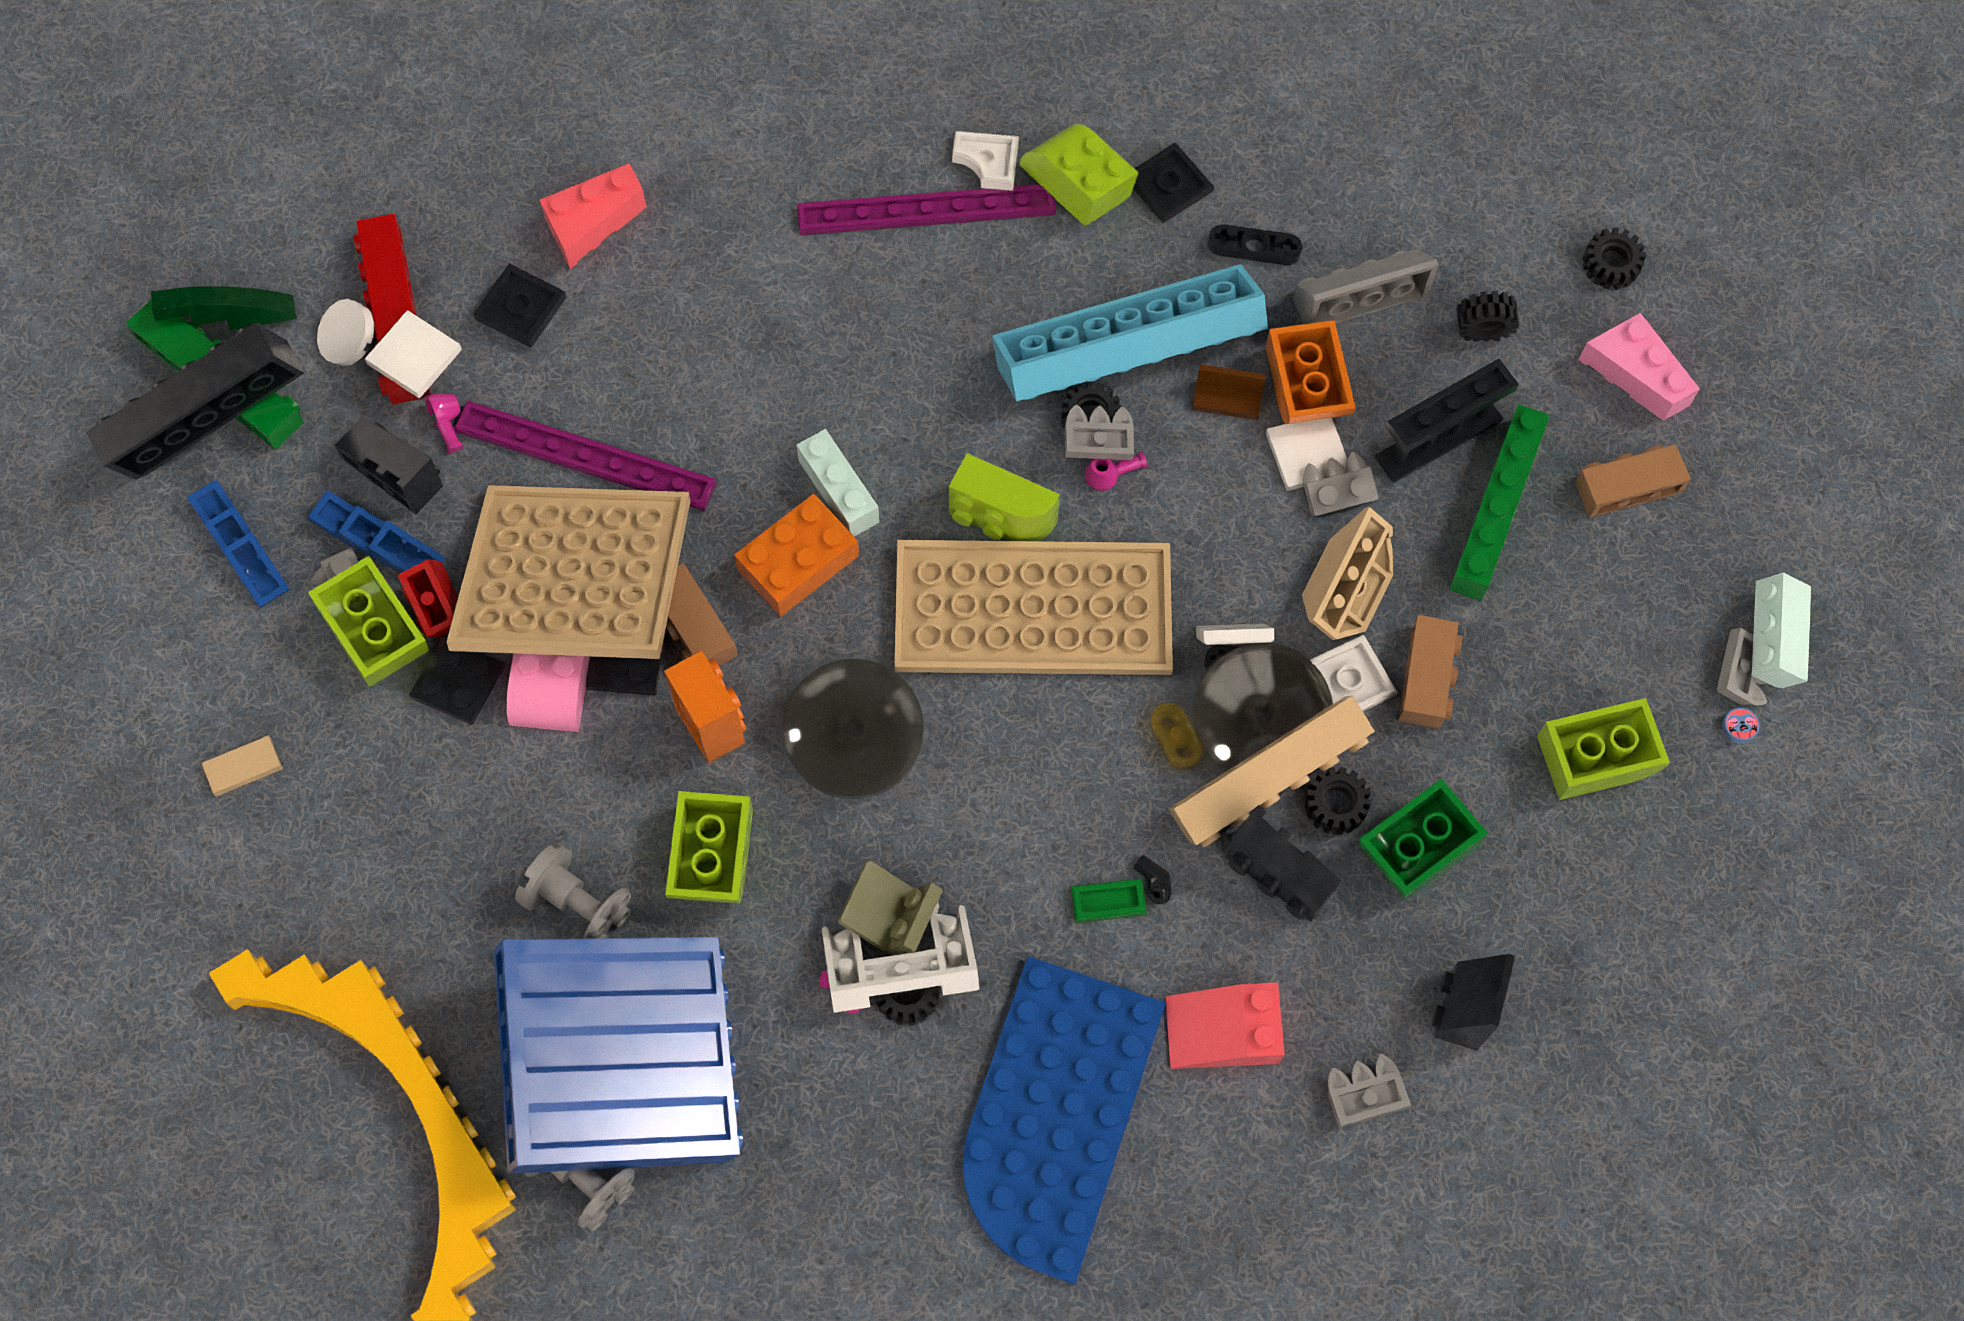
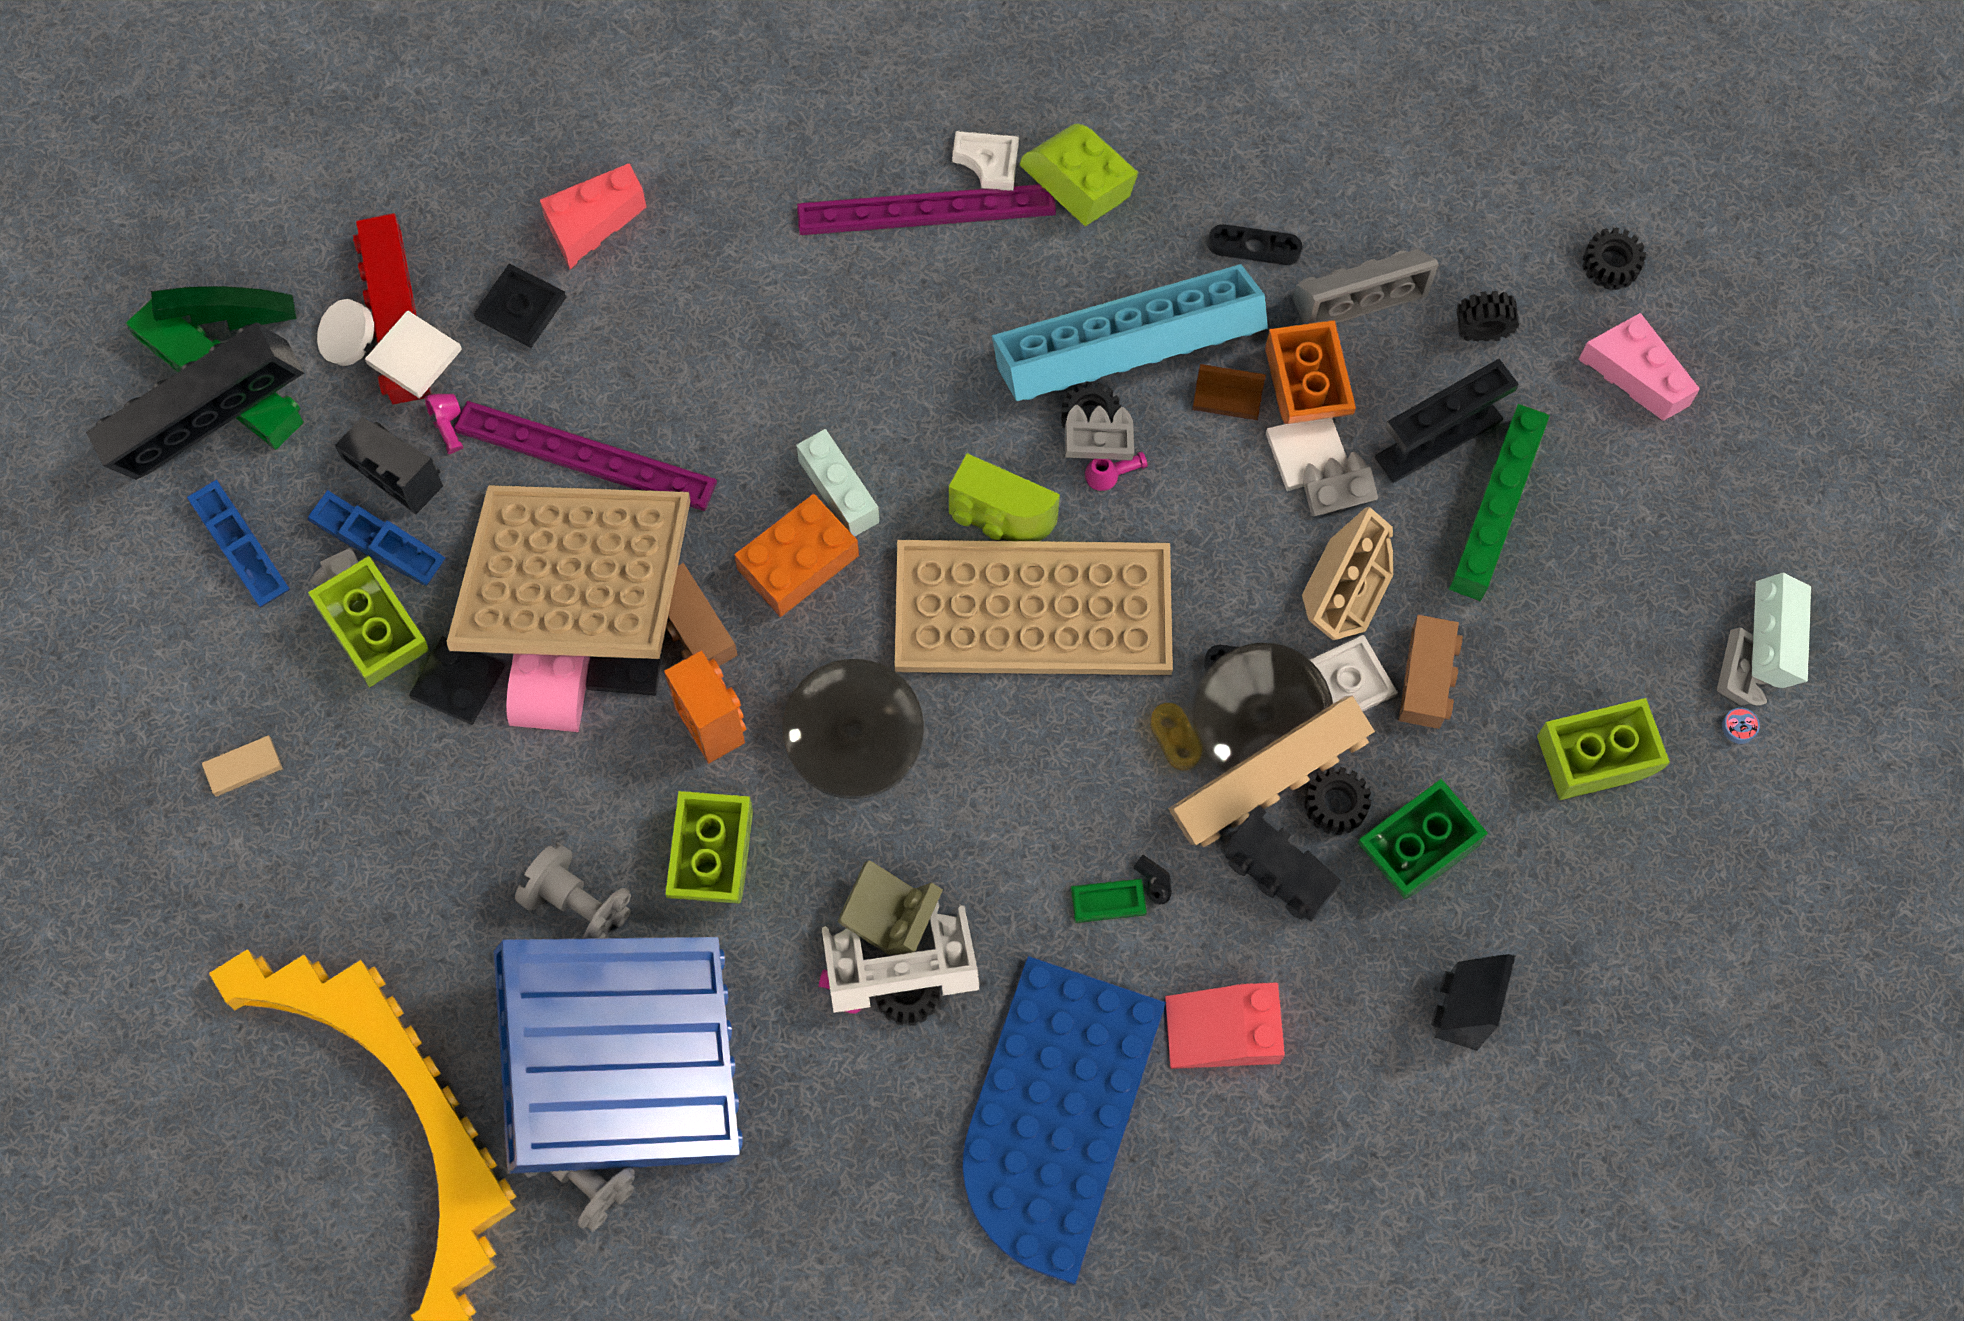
red brick [398,559,458,638] -> none
black tile [1133,142,1214,223] -> none
white tile [1196,624,1274,645] -> none
light grey plate [1327,1054,1411,1129] -> none
medium nougat brick [1575,444,1691,518] -> none

